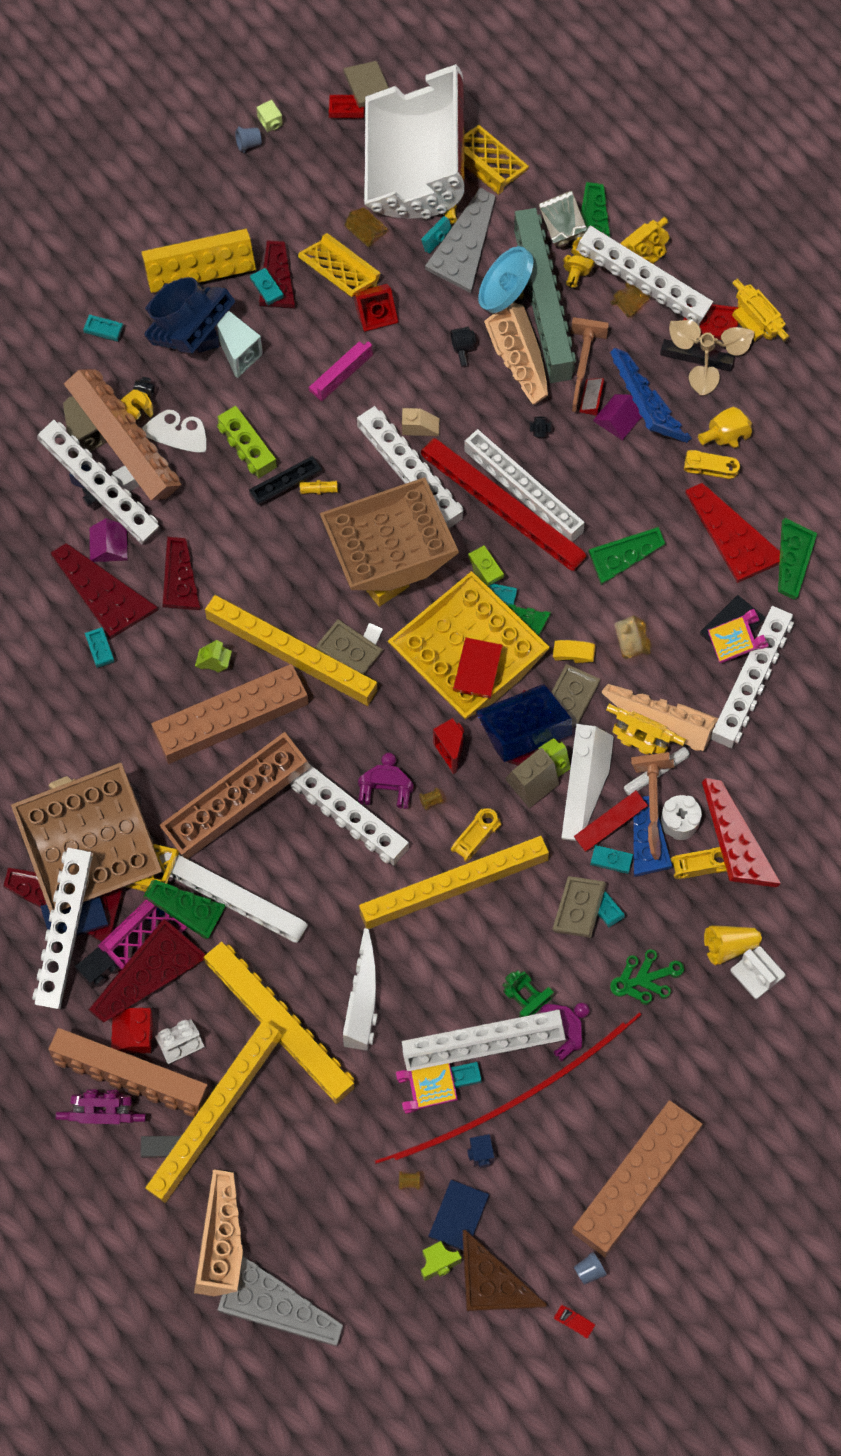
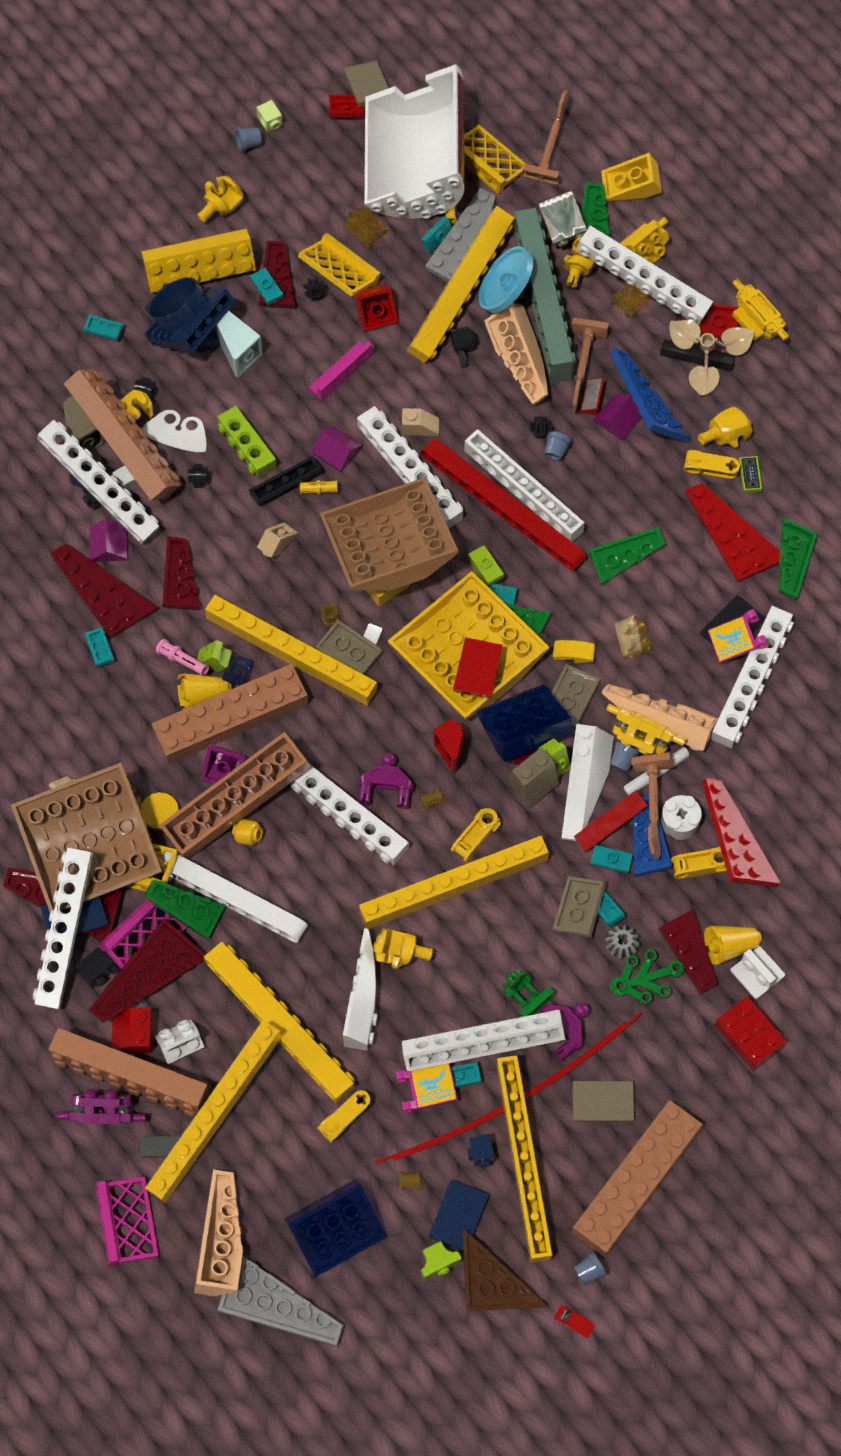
none -> dark pink fence [96,1177,158,1267]
none -> yellow tile [140,792,179,831]
none -> bright pink pin [156,639,209,676]
none -> yellow cone [177,673,232,710]
none -> black gear [188,464,208,487]
none -> yellow piece [197,176,243,223]
none -> magenta slope [201,744,246,784]
none -> clear blue plate [222,655,253,685]
none -> yellow head [232,819,263,846]
none -> tan slope [257,523,298,558]
none -> clear blue slope [284,1179,387,1277]
none -> black gear [303,277,325,301]
none -> magenta slope [312,426,363,473]
none -> yellow piece [317,1090,370,1143]
none -> clear yellow bush [321,603,338,627]
none -> yellow piece [373,928,433,969]
none -> yellow brick [407,206,514,363]
none -> yellow brick [496,1056,552,1263]
none -> nougat piece [523,90,568,186]
none -> sand blue piece [544,431,571,461]
none -> dark tan tile [572,1081,634,1122]
none -> yellow slope [601,153,662,201]
none -> light grey gear [605,925,639,960]
none -> sand blue piece [610,741,640,771]
none -> dark red wing [659,909,718,995]
none -> red brick [714,996,786,1072]
none -> tile [739,456,762,493]

